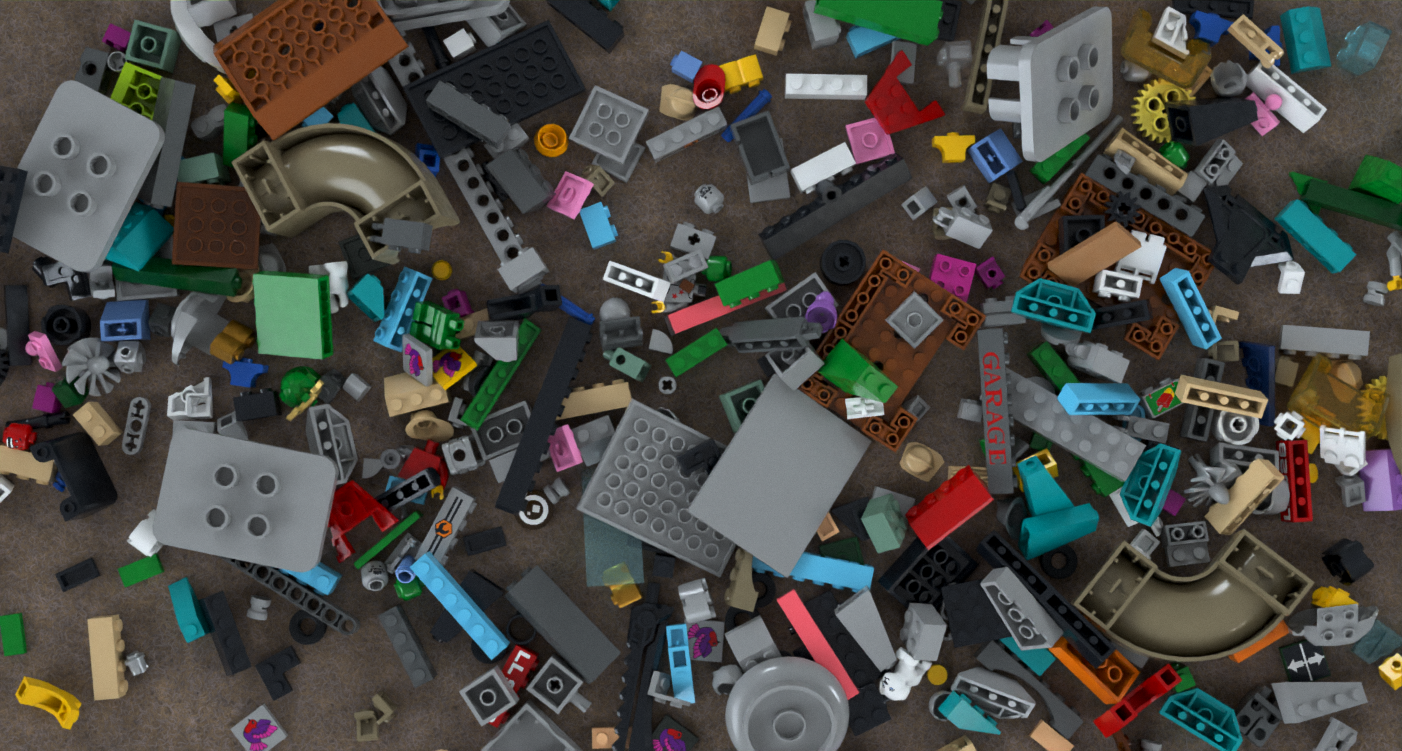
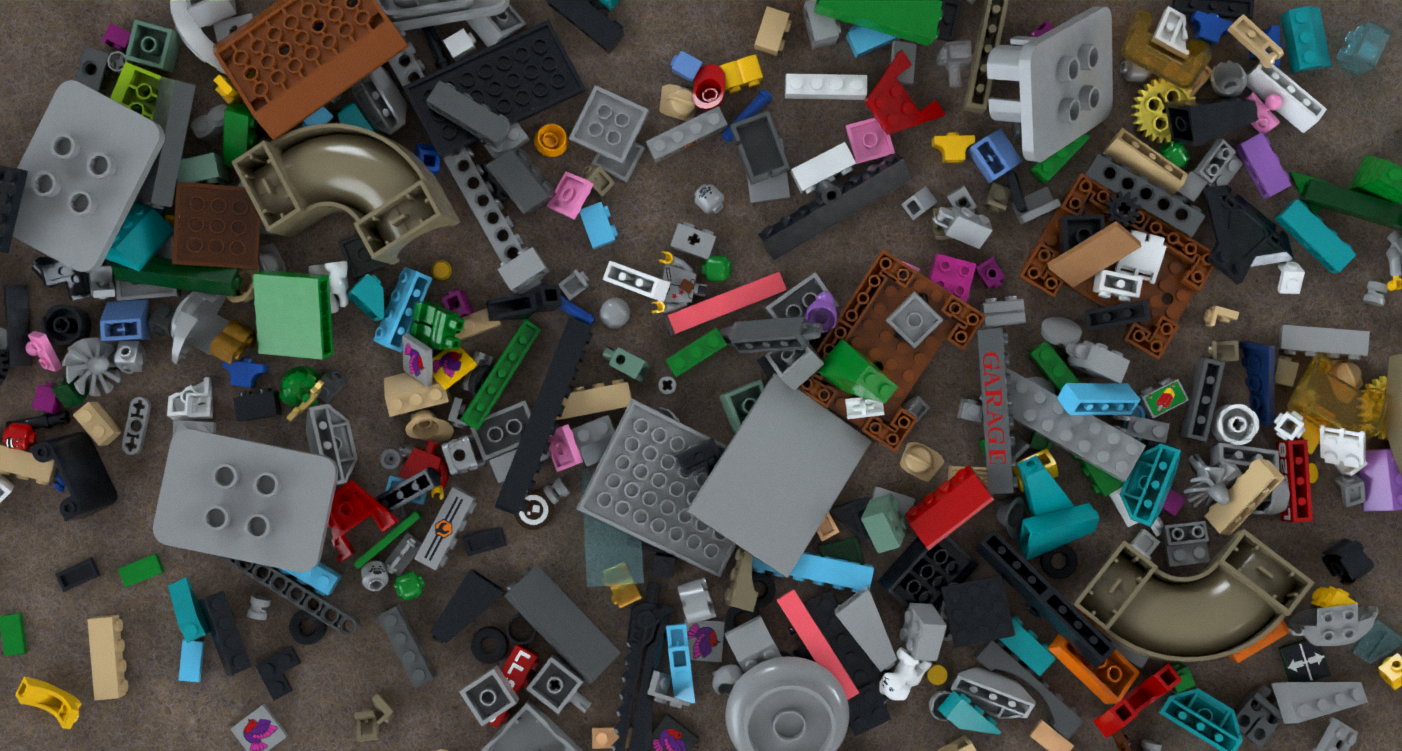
light grey hose [124,651,148,676] -> none
white brick [127,509,164,557] -> none
light grey brick [217,411,248,440] -> none
light grey brick [343,373,372,402] -> none
light grey tile [362,458,383,478] -> none
dark grey hinge [370,218,433,254] -> none
medium blue cone [395,555,416,583] -> none
medium azure brick [410,551,510,660] -> none
light grey slope [474,321,519,362] -> none
dark grey hinge [599,316,643,351] -> none
light grey brick [649,329,673,355] -> none
light grey piece [663,249,708,284] -> none
green wedge [715,260,785,308] -> none
black wheel [820,240,866,286] -> none
light grey wedge [980,567,1064,650] -> none
teal wedge [1011,278,1096,333] -> none
light grey bar [1015,115,1123,230] -> none
light grey tile [1114,149,1136,174] -> none
medium azure brick [1159,268,1222,350] -> none
tan brick [1175,375,1268,419] -> none
none -> medium azure tile [178,639,205,682]
none -> light grey bracket [558,269,589,301]
none -> medium lavender brick [1234,132,1291,199]

